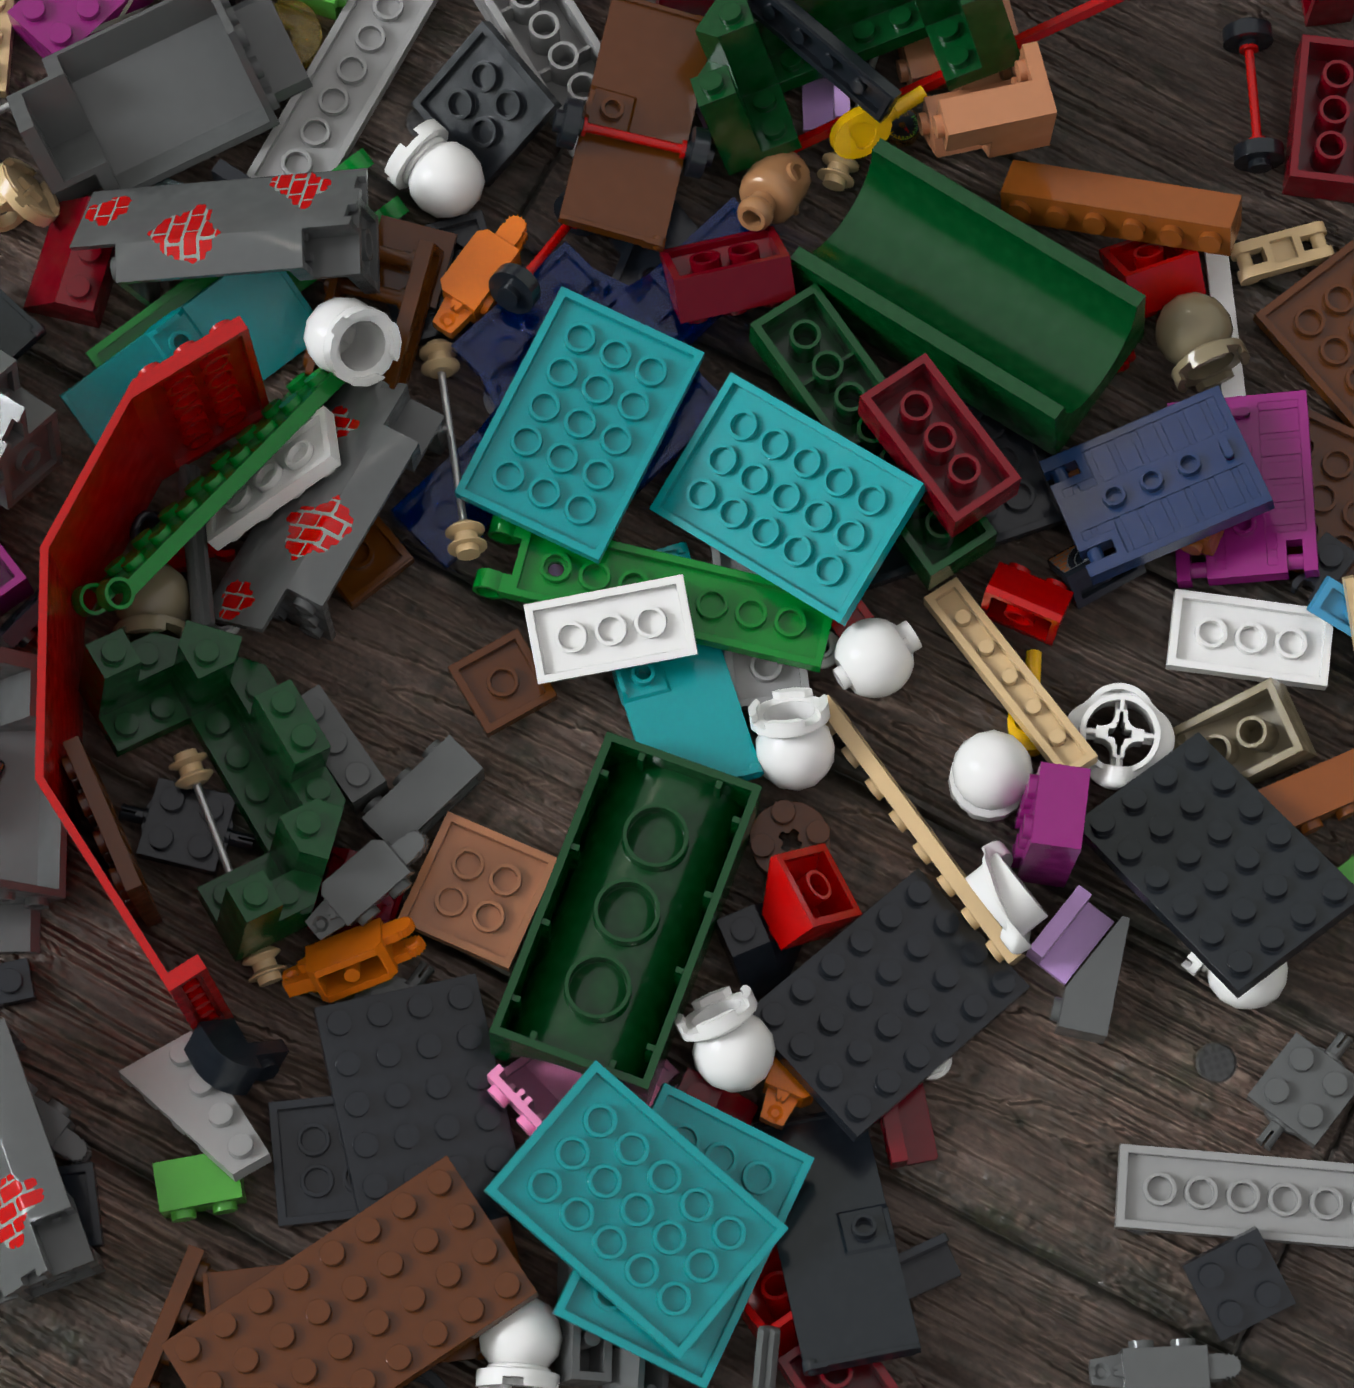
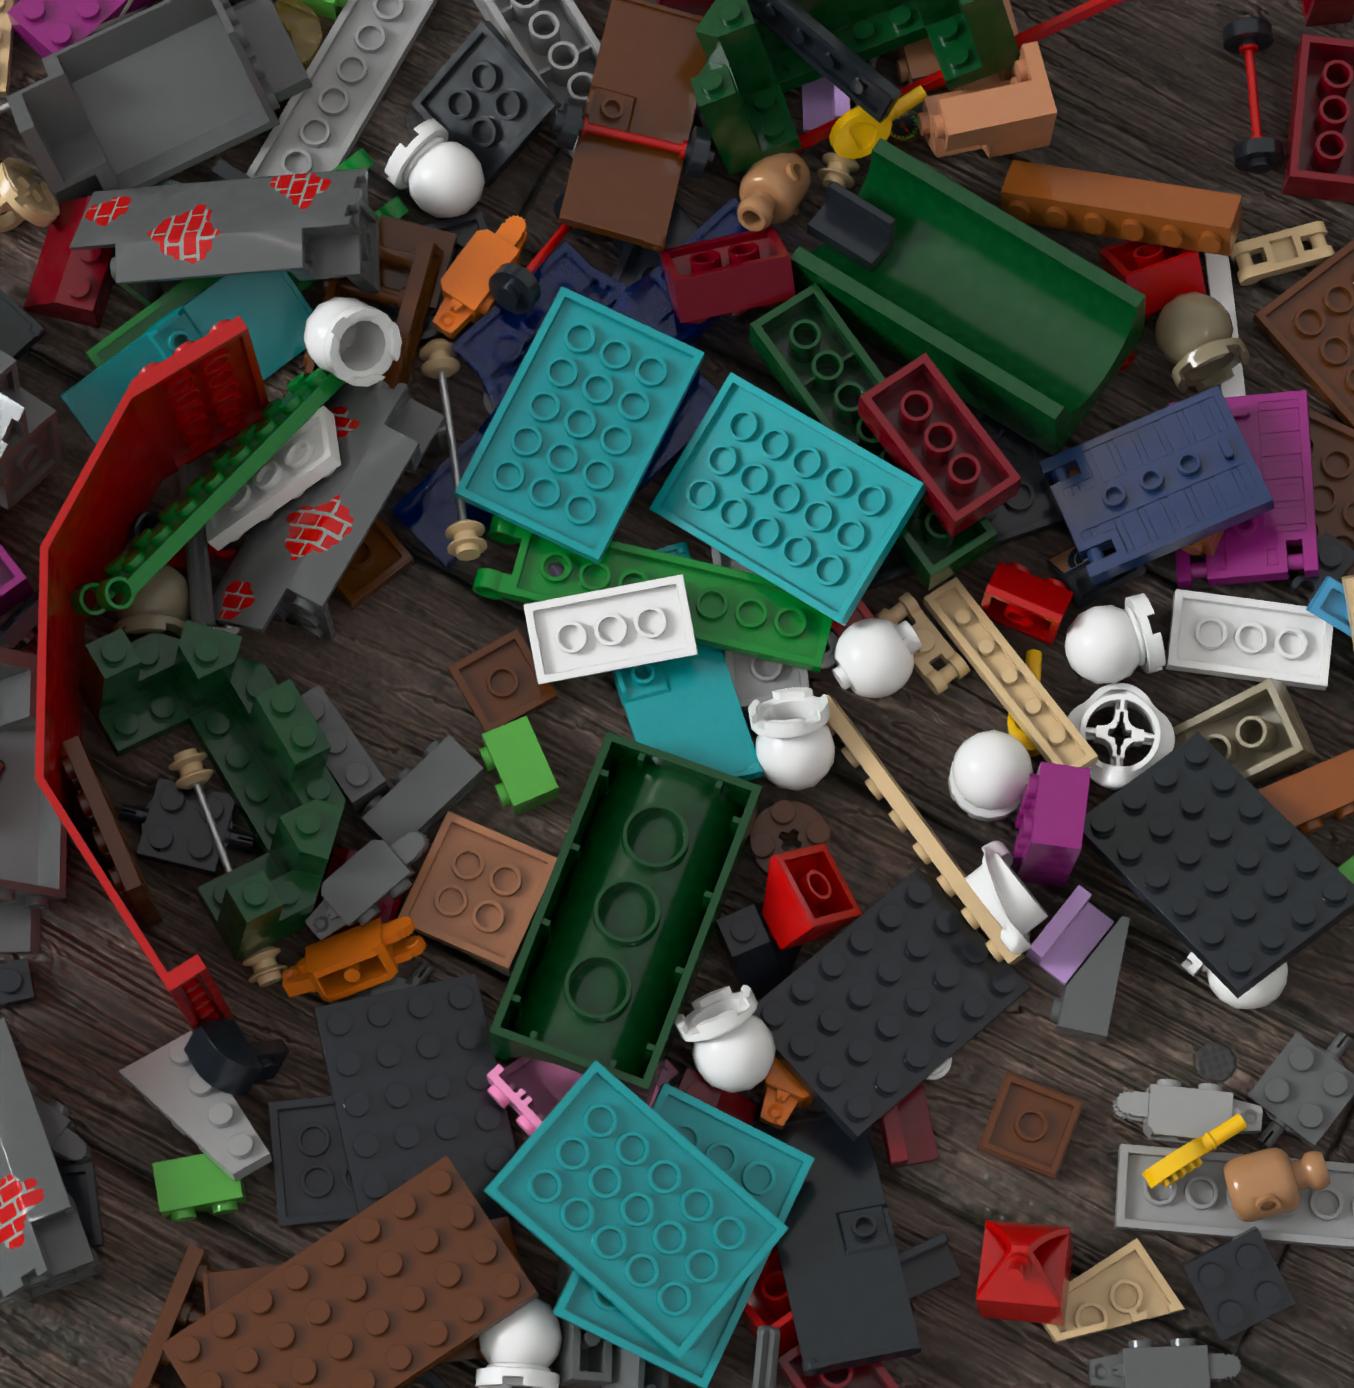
none -> bright green brick [478,715,560,816]
none -> black panel [807,181,896,272]
none -> tan plate [875,592,970,695]
none -> red piece [976,1220,1074,1325]
none -> reddish brown plate [977,1072,1084,1181]
none -> tan wing [1042,1238,1185,1343]
none -> white tile [1065,593,1166,684]
none -> light grey hinge [1112,1079,1263,1147]
none -> yellow piece [1142,1113,1247,1189]
none -> medium nougat piece [1223,1147,1330,1222]

